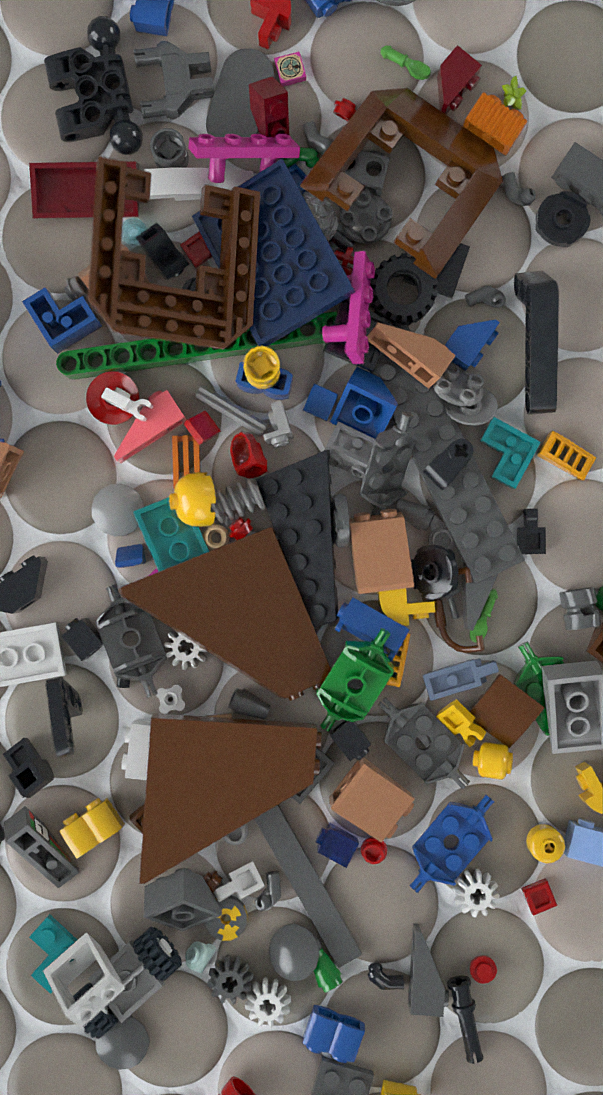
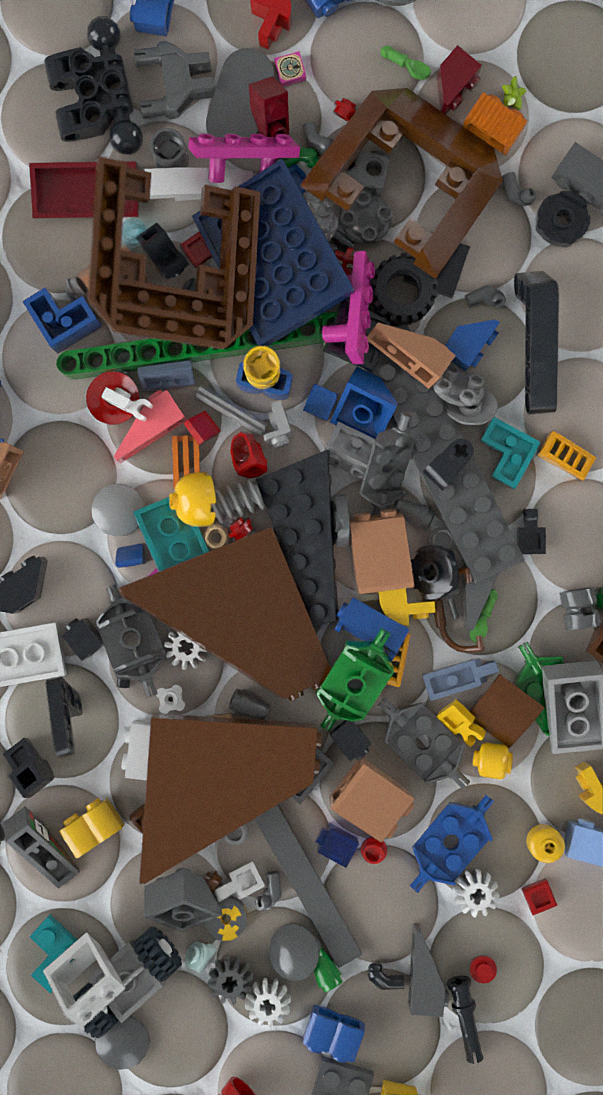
none -> sand blue plate [138,360,196,392]

